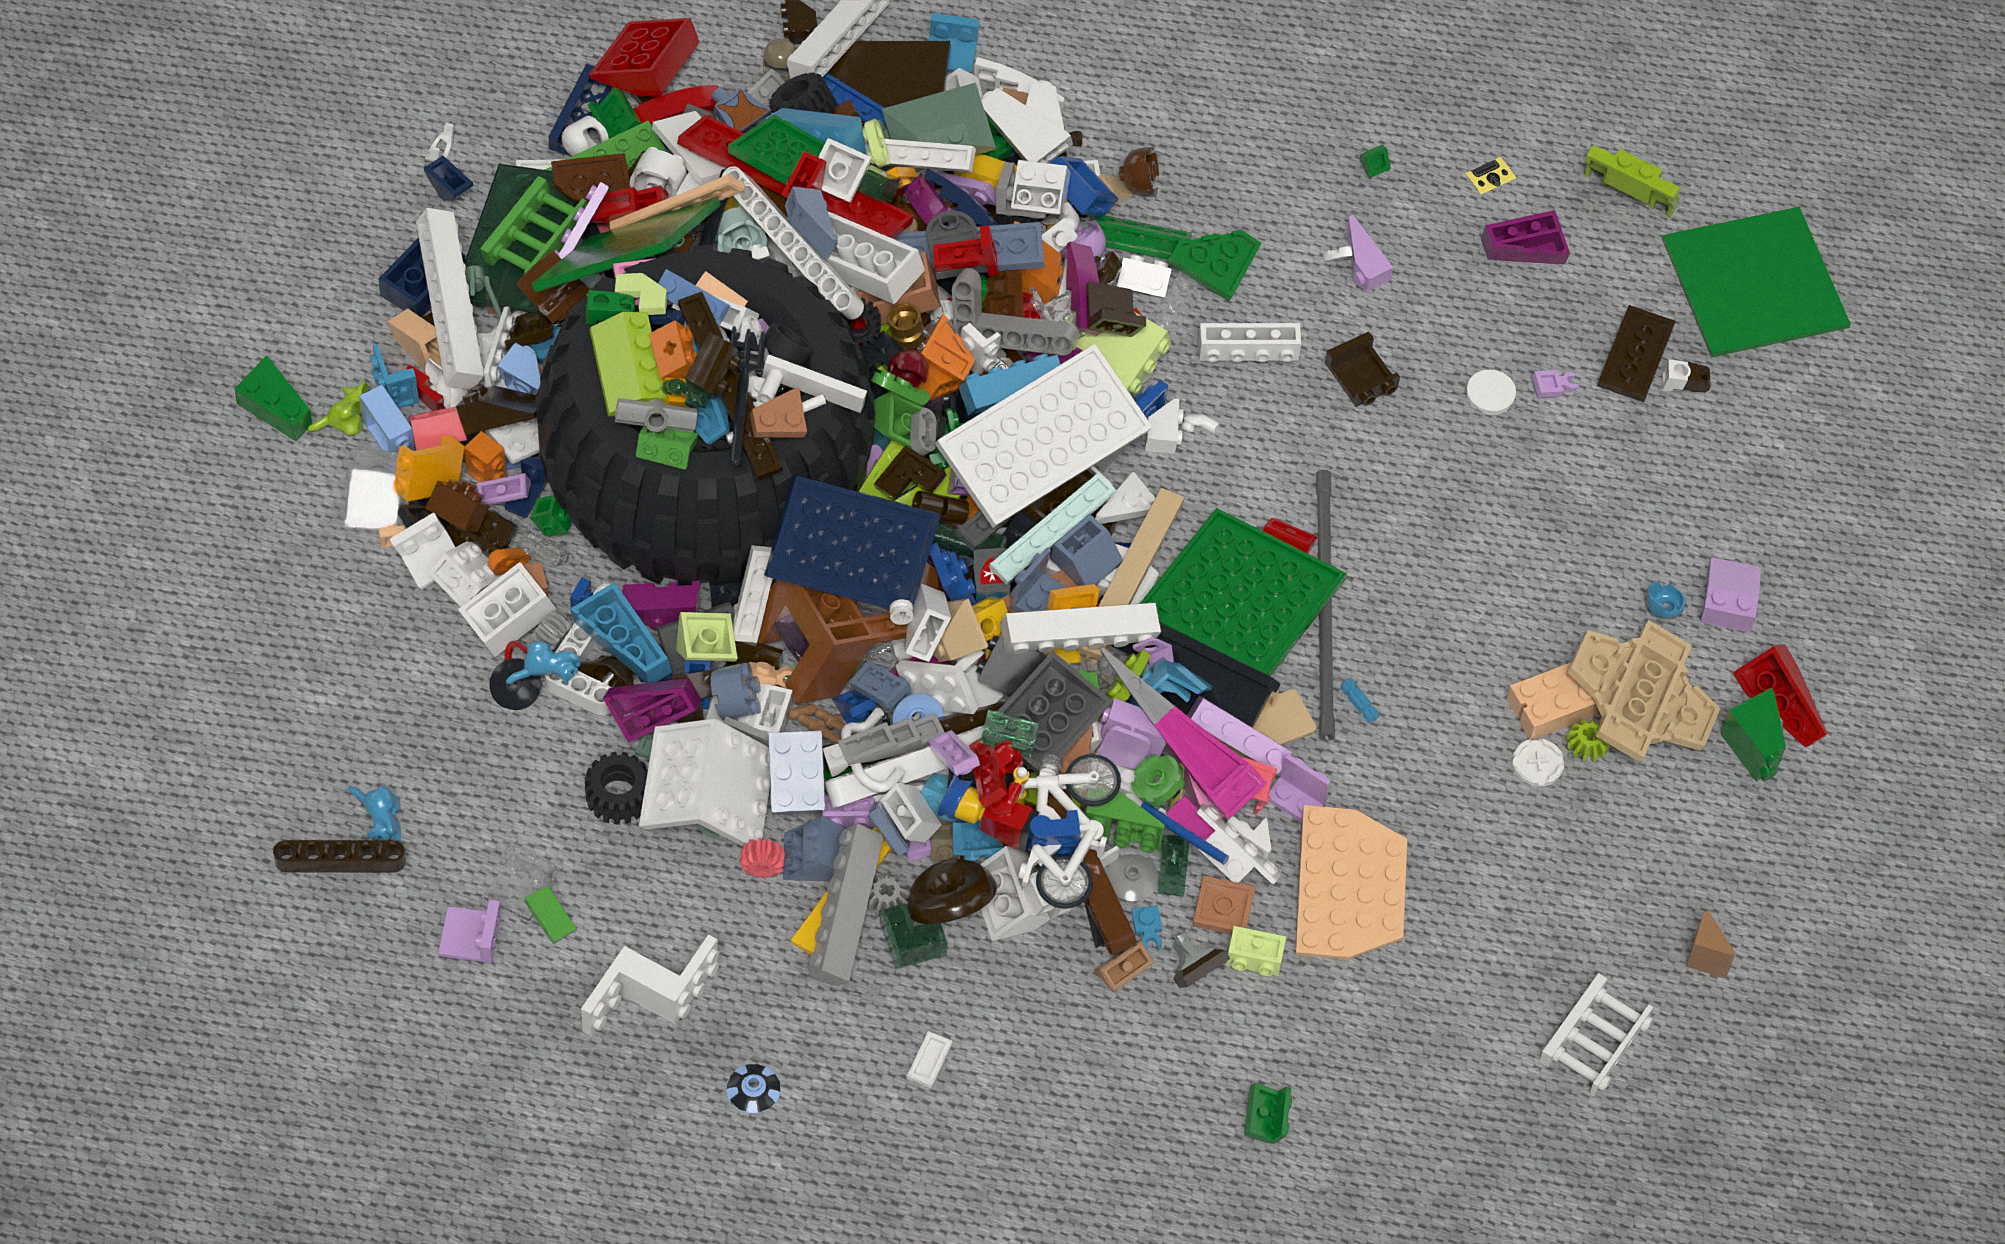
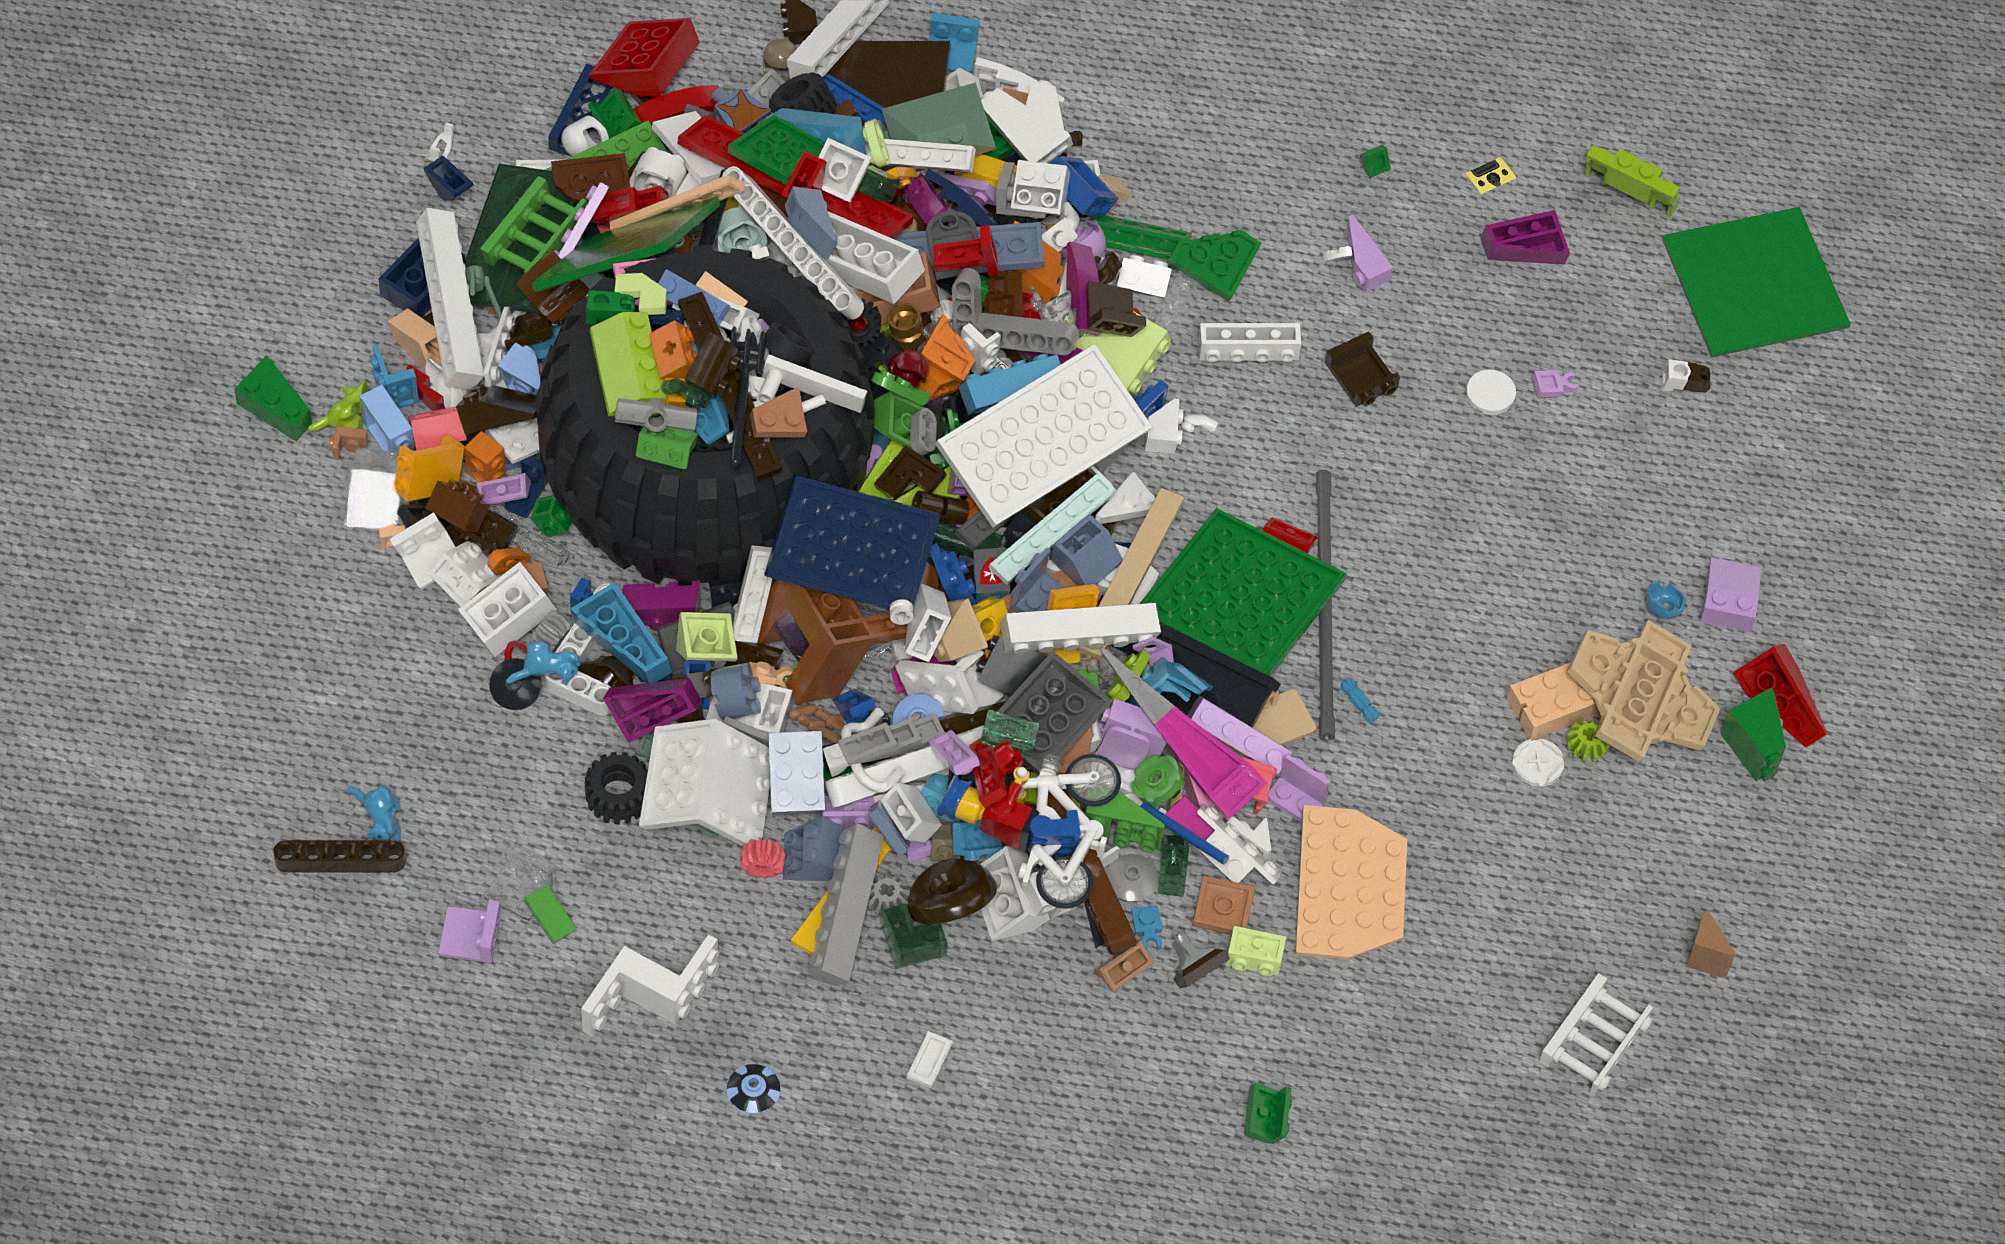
sand blue bracket [849,661,917,717] -> none
reddish brown cylinder [1119,147,1159,196] -> none
dark brown plate [1597,305,1676,402] -> none
none -> nougat bracket [329,426,369,460]

